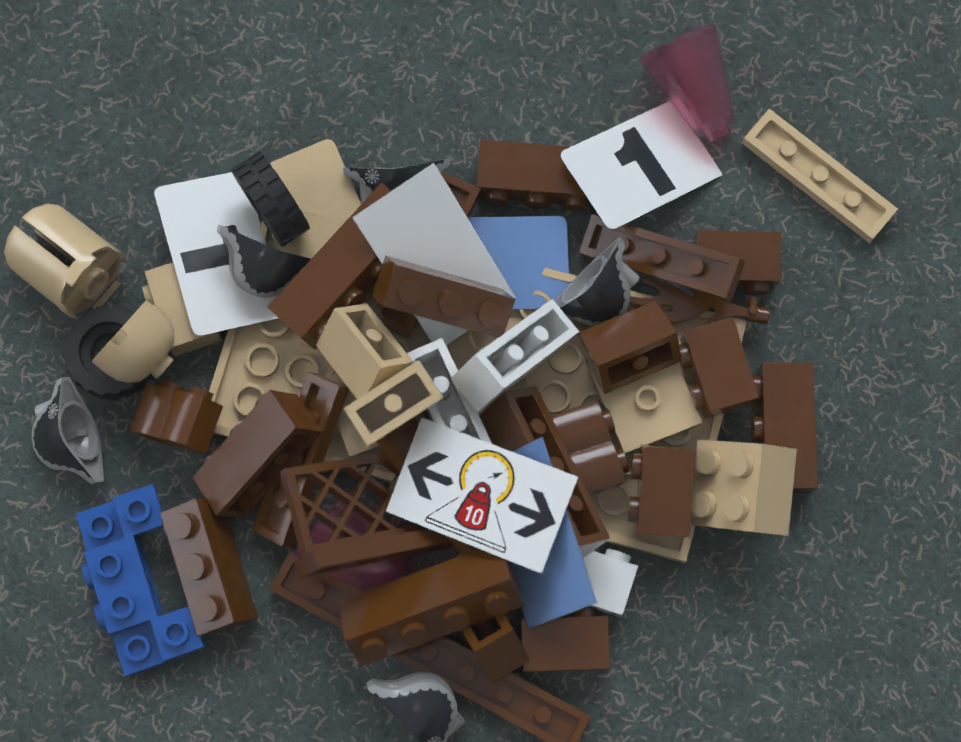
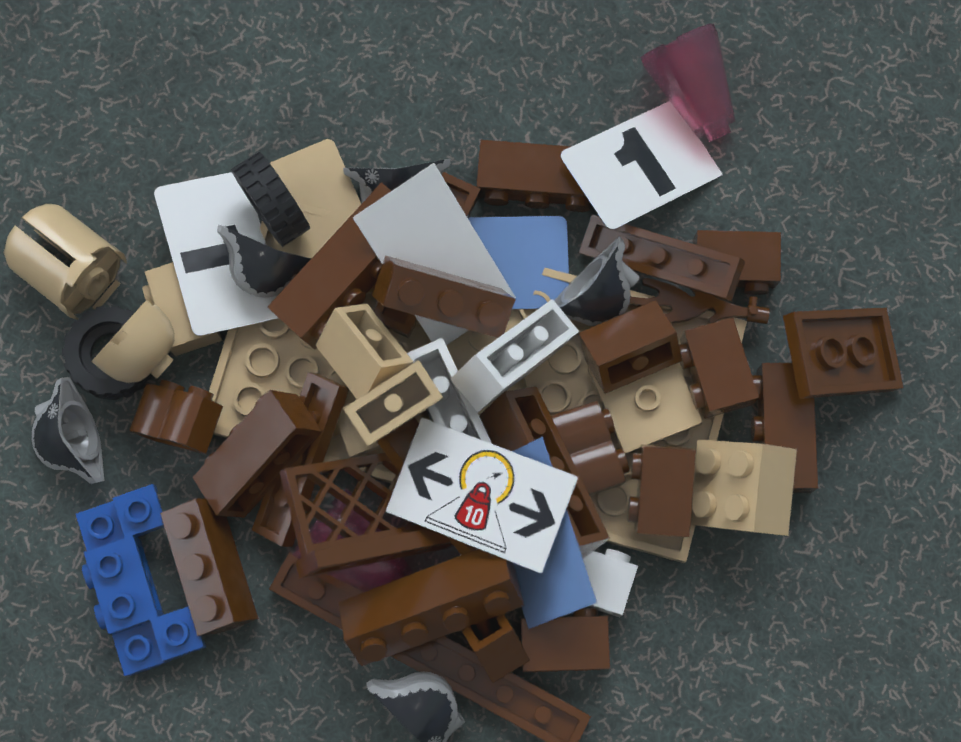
tan plate [742,109,898,244] -> none
none -> reddish brown plate [783,307,904,399]

